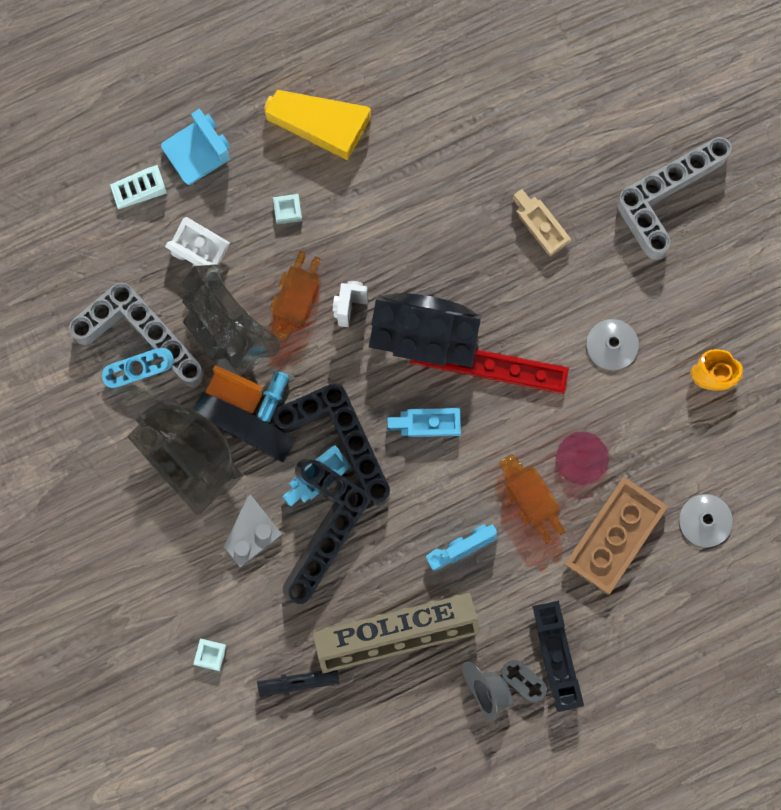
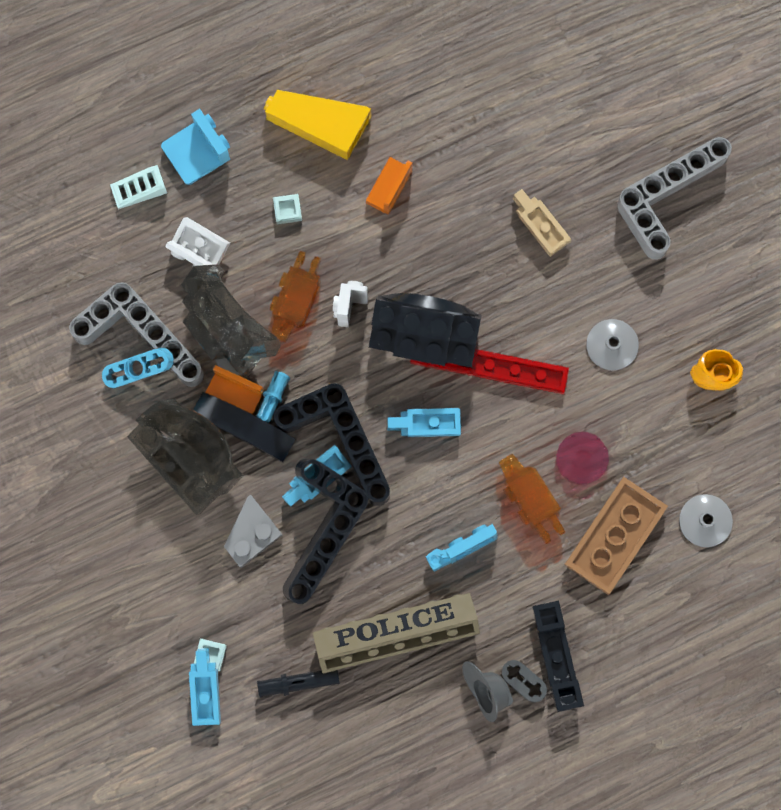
none -> medium azure hinge [189,648,221,726]
none -> orange panel [366,157,413,215]

